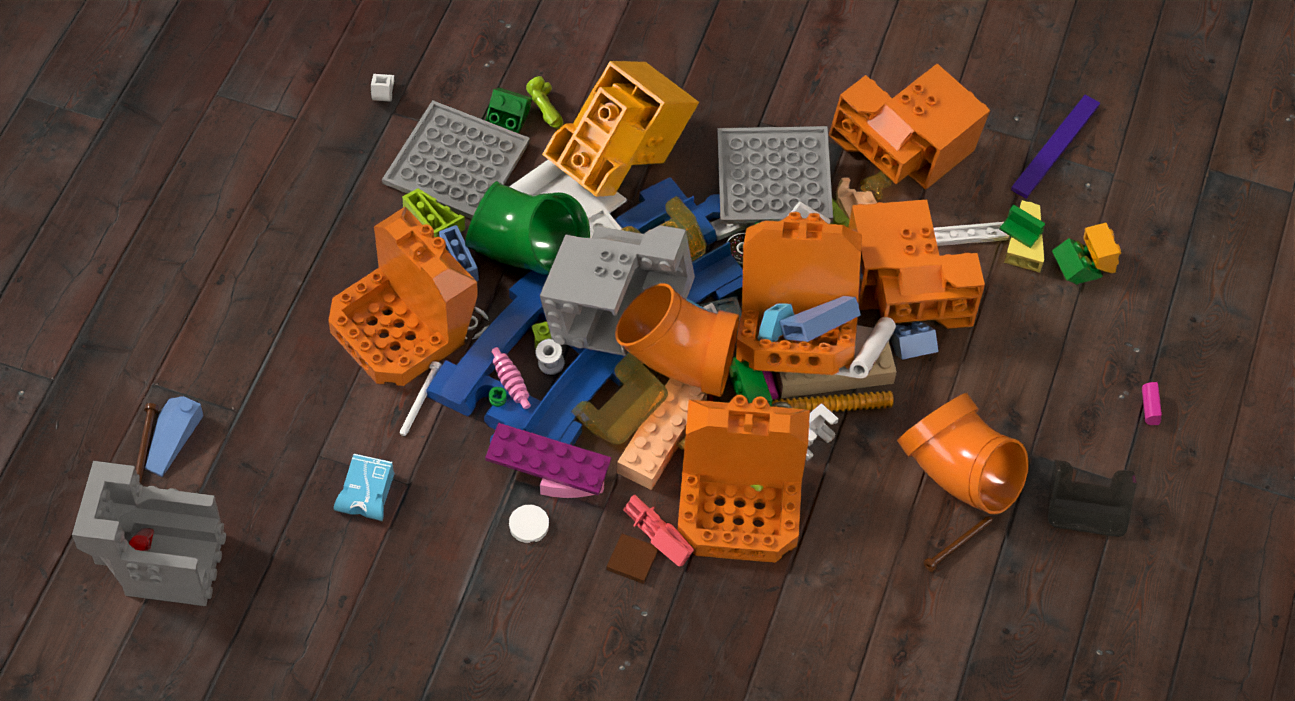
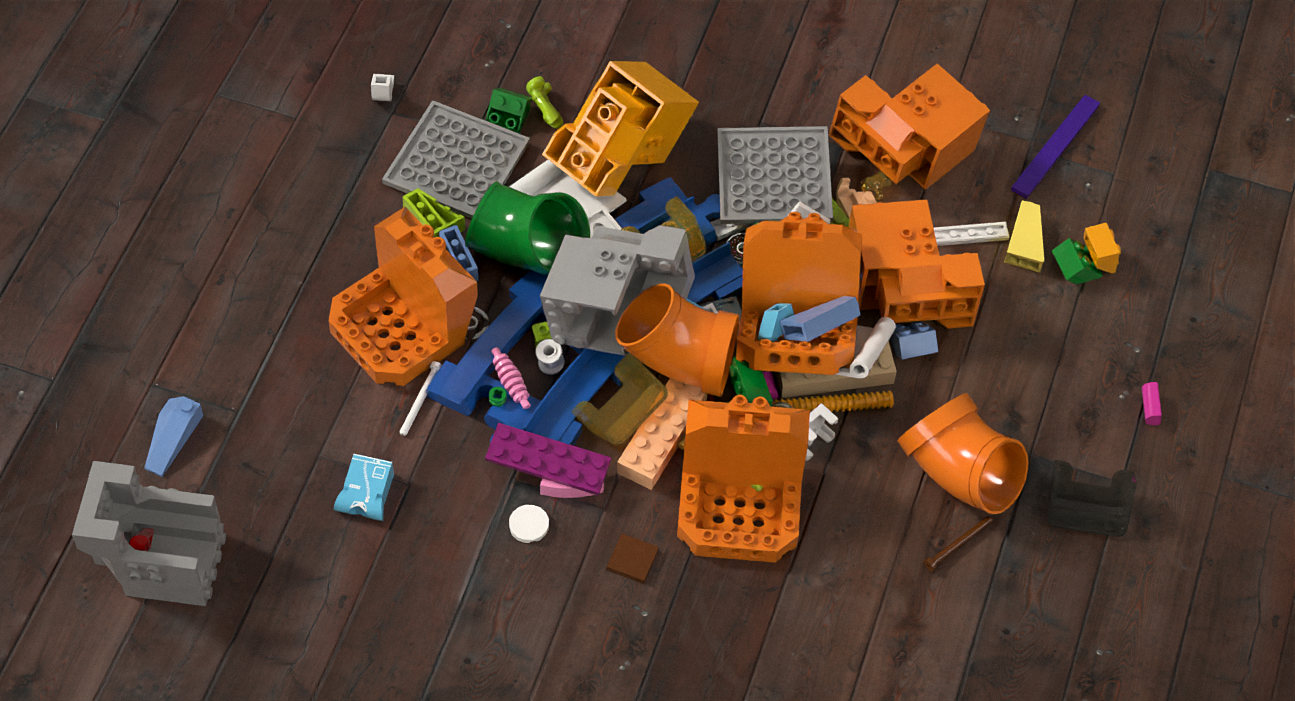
reddish brown bar [136,403,159,483] -> none
coral arm [623,495,694,567] -> none
green panel [999,205,1045,248] -> none

